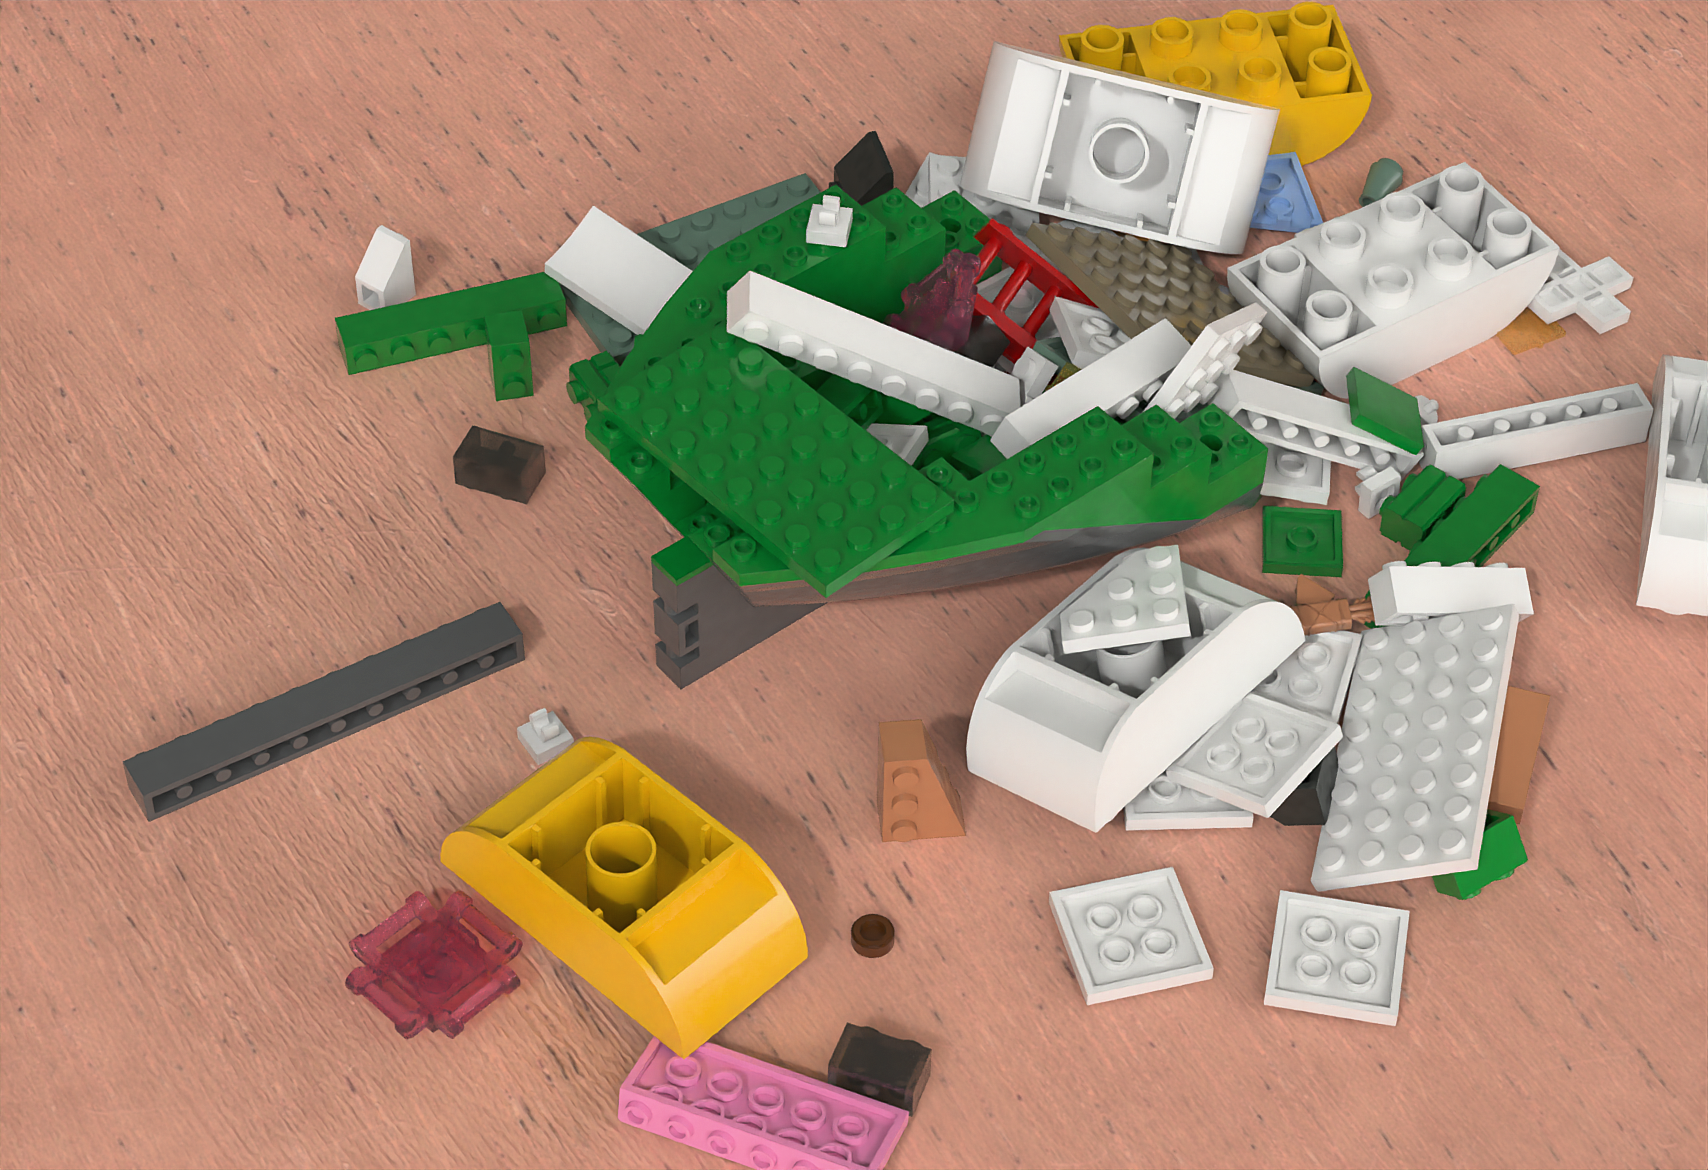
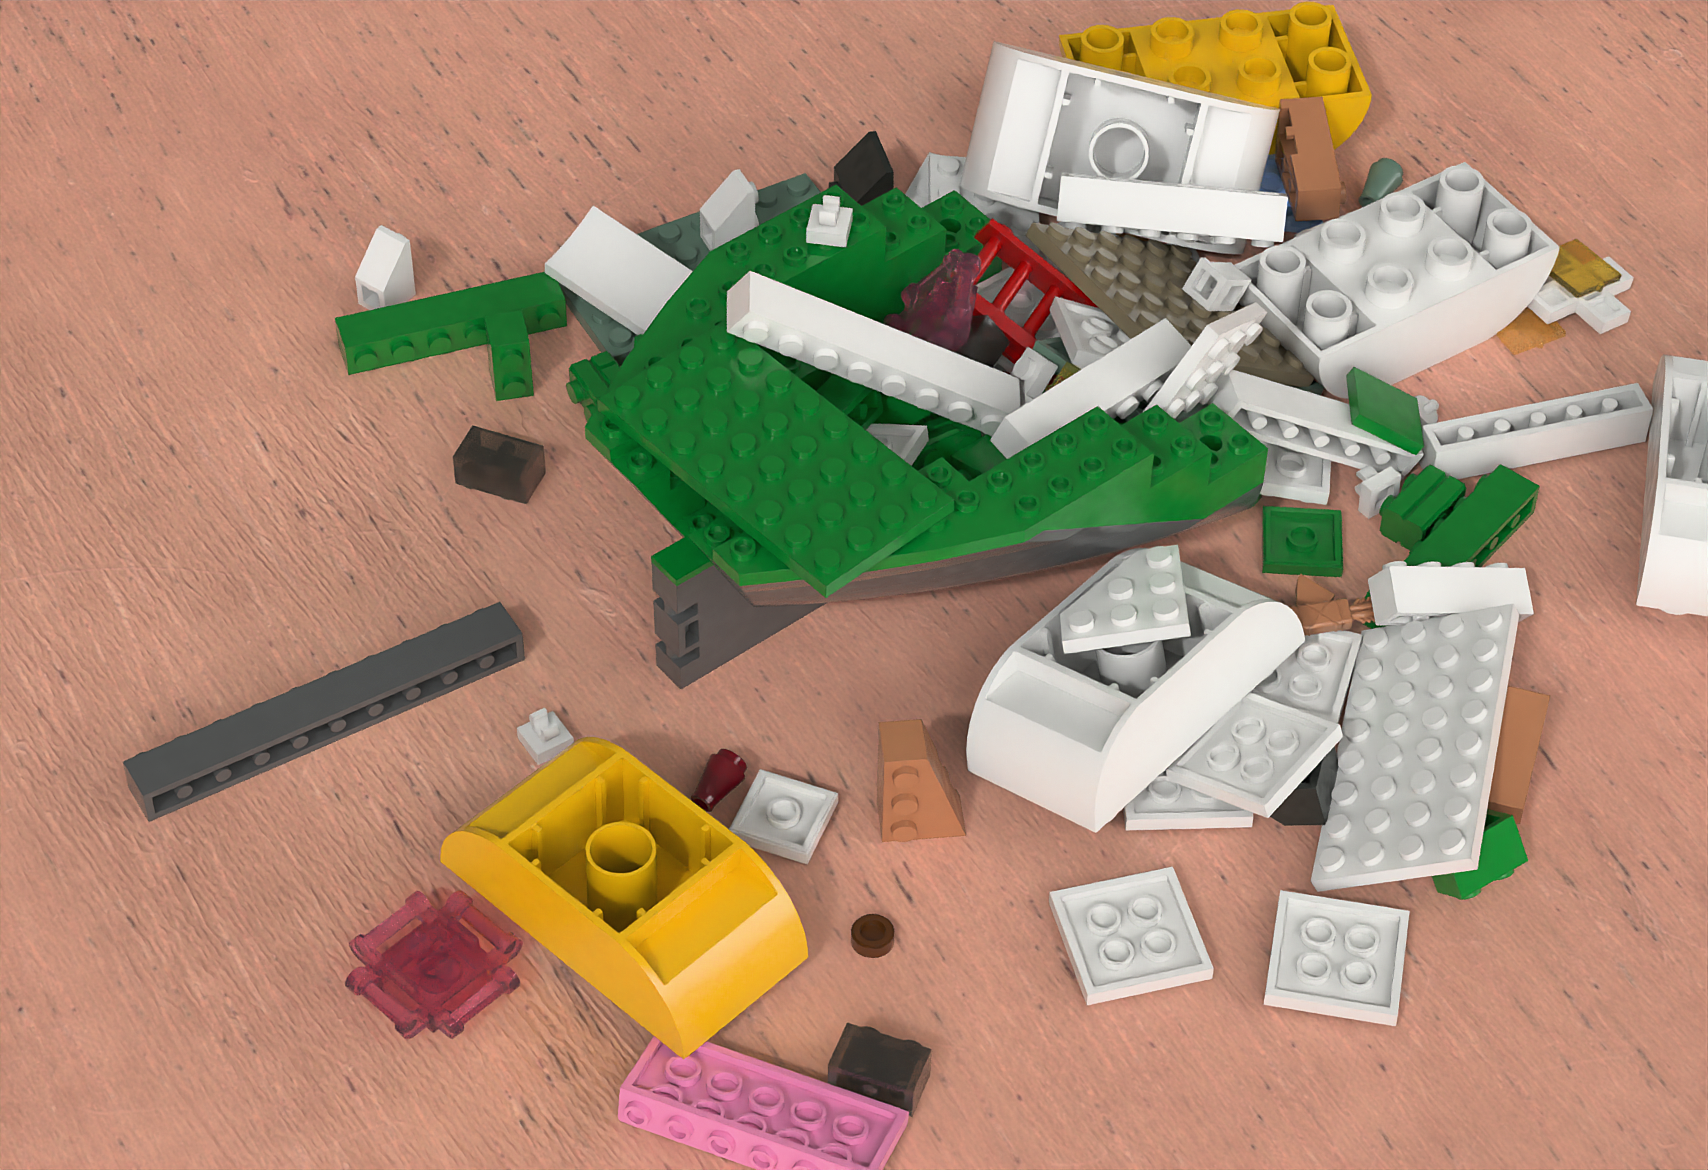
none -> dark red cone [691,749,747,812]
none -> white slope [700,169,759,251]
none -> white plate [729,769,838,864]
none -> white brick [1057,173,1288,248]
none -> white brick [1182,257,1252,311]
none -> nougat wedge [1275,97,1346,221]
none -> clear yellow piece [1549,239,1621,298]

